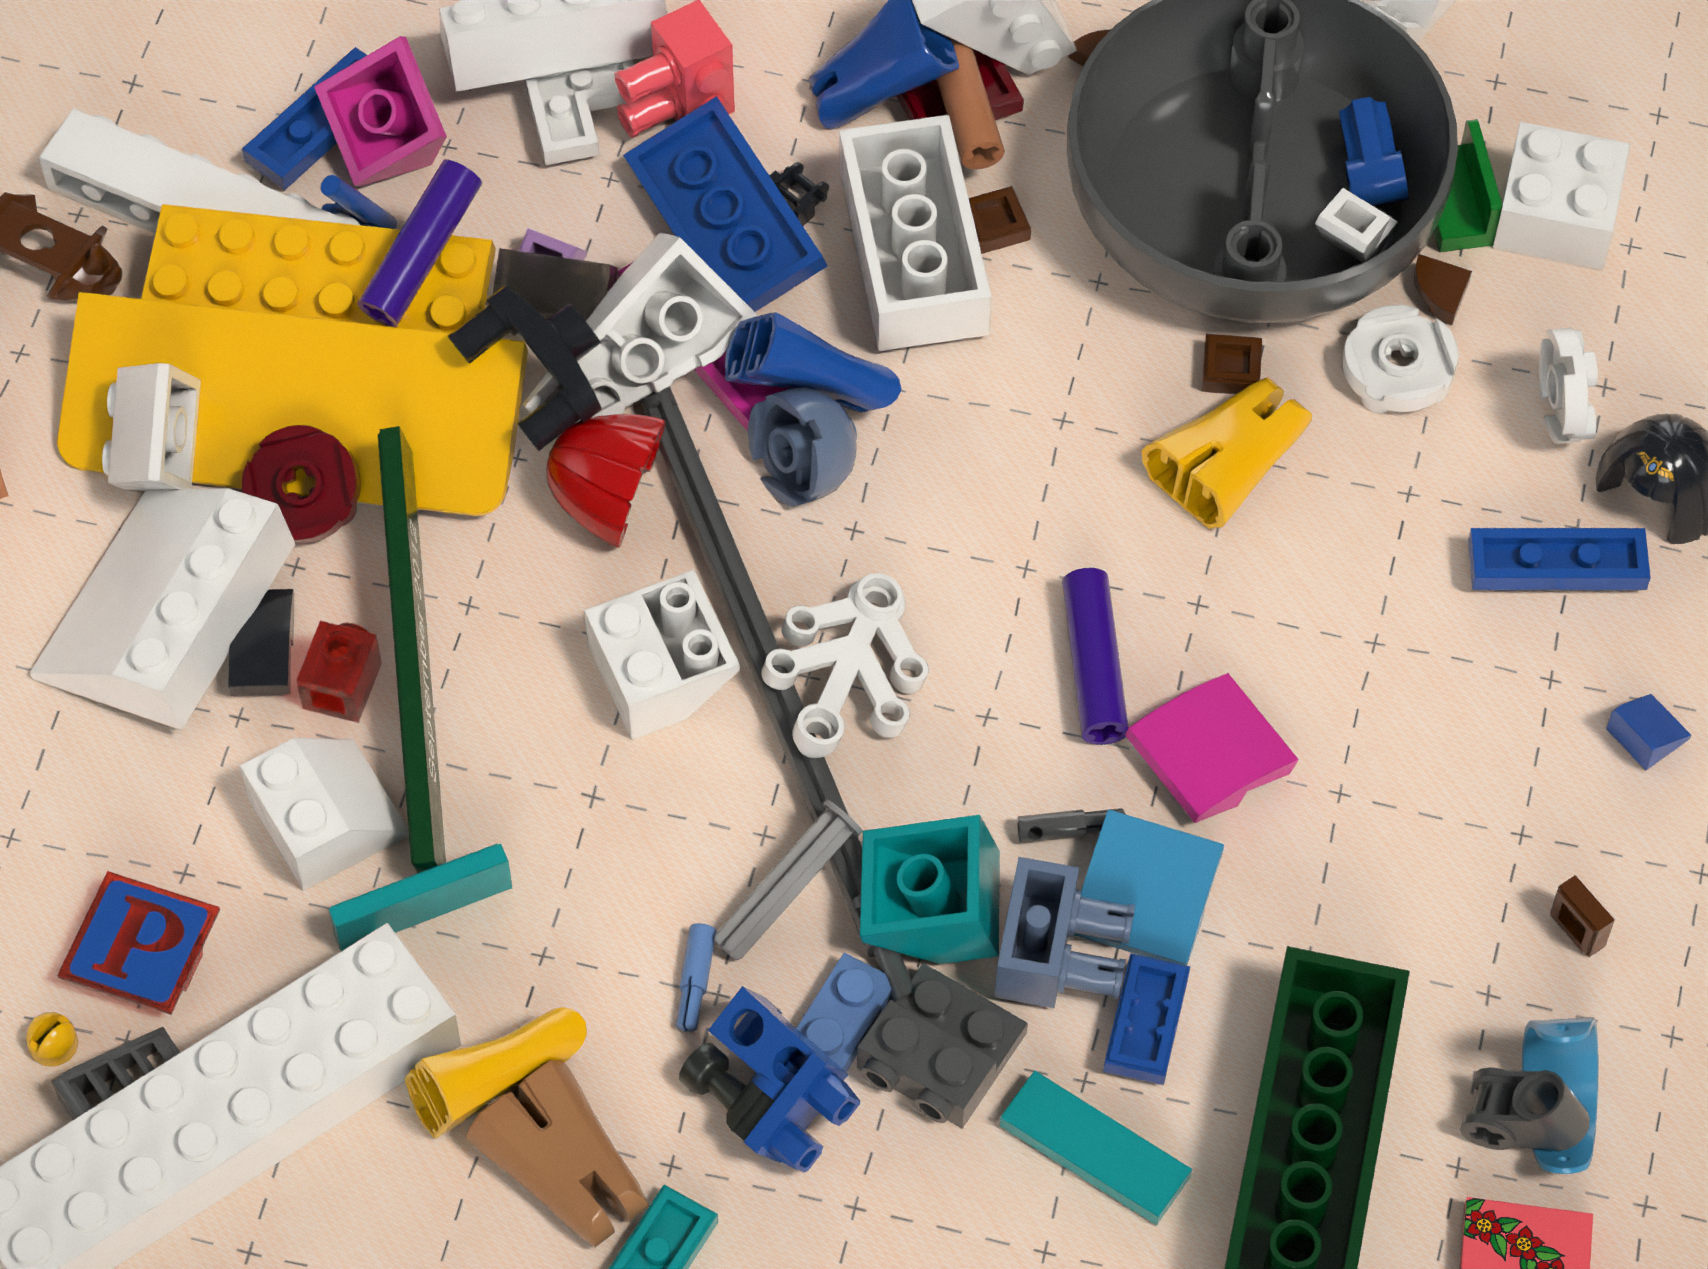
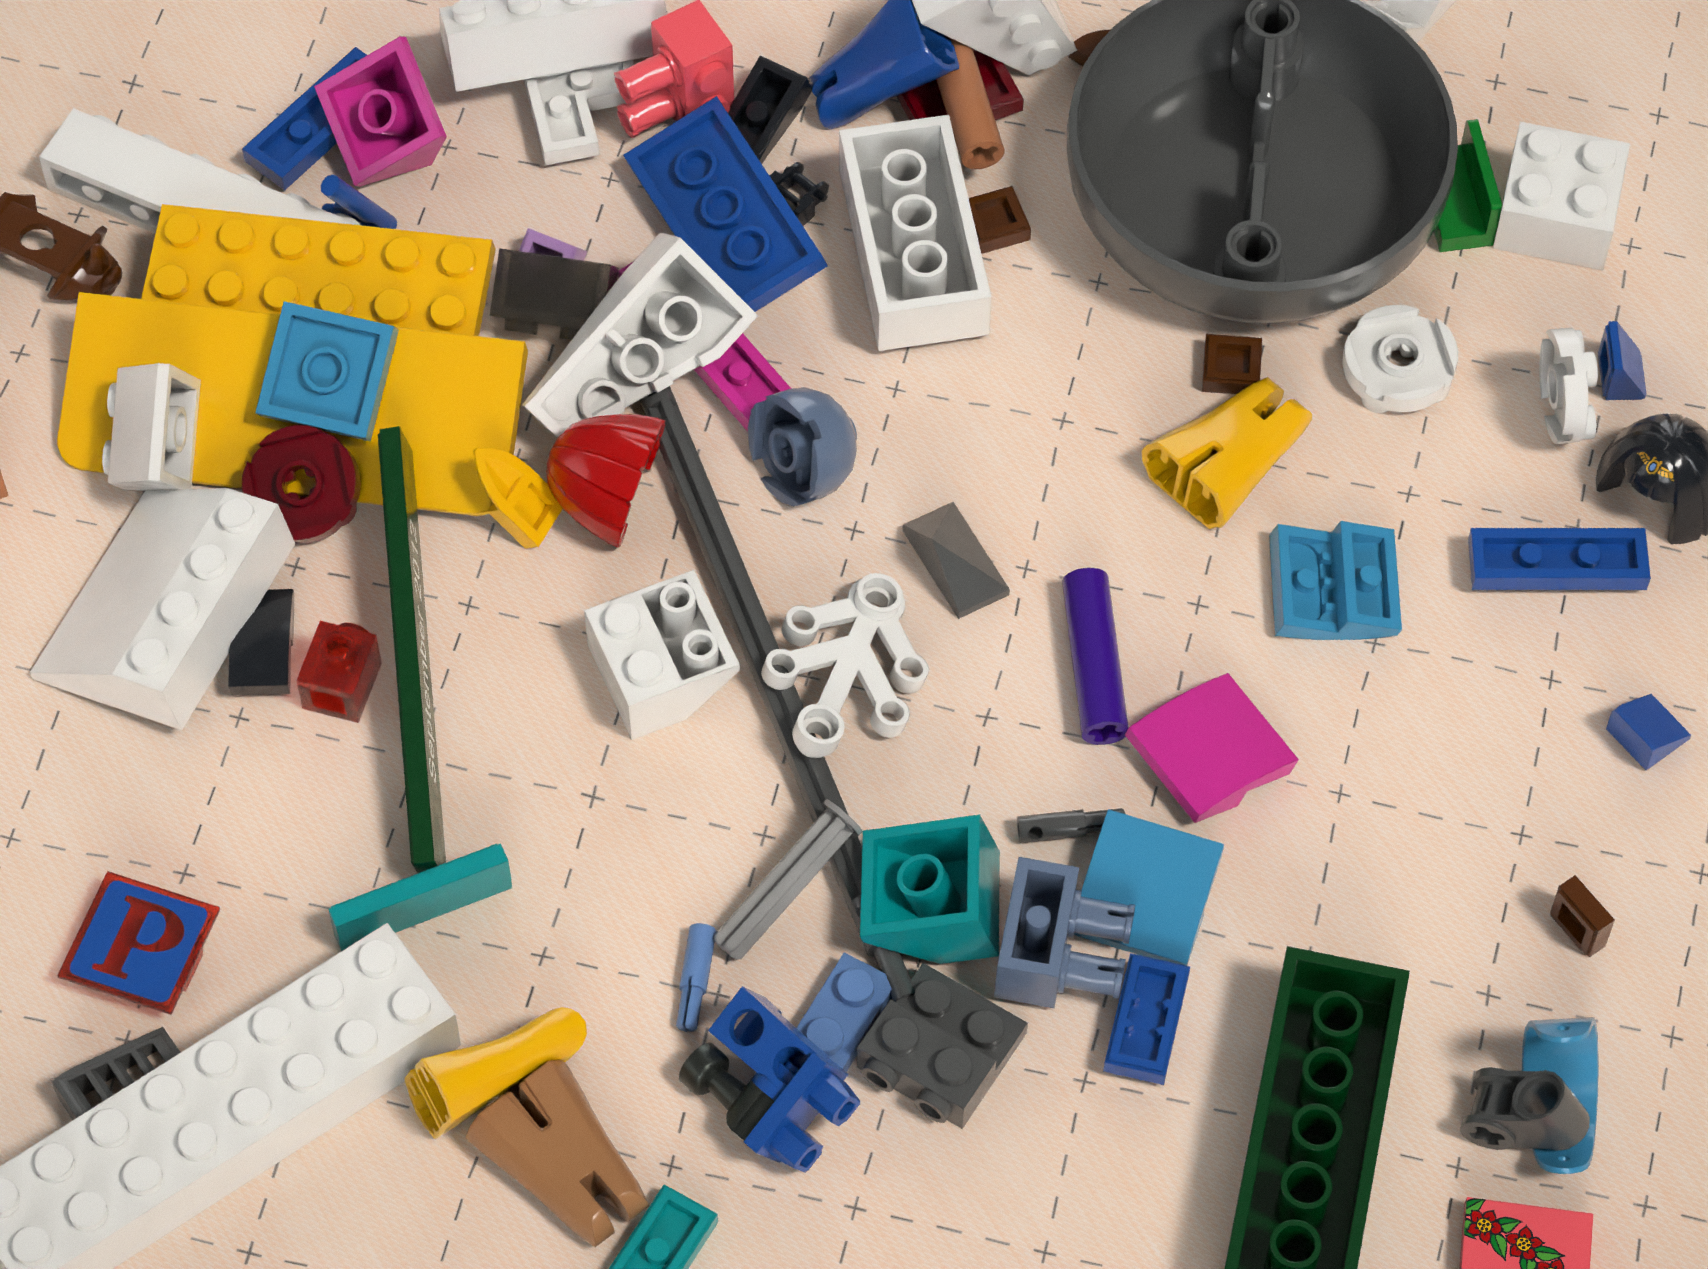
yellow hinge [26,1012,78,1067] -> none
white slope [240,738,409,891] -> none
dark purple piece [357,159,482,327] -> none
black connector [448,286,602,451] -> none
blue piece [725,312,902,413] -> none
teal tile [999,1070,1192,1226] -> none
white slope [1315,188,1398,263] -> none
blue piece [1339,97,1409,206] -> none
reddish brown tile [1414,254,1472,325] -> none
none -> dark azure plate [255,301,399,442]
none -> yellow plate [473,448,562,549]
none -> black slope [728,55,812,164]
none -> dark grey slope [903,502,1010,619]
none -> dark azure slope [1269,521,1402,640]
none -> blue slope [1598,321,1647,400]

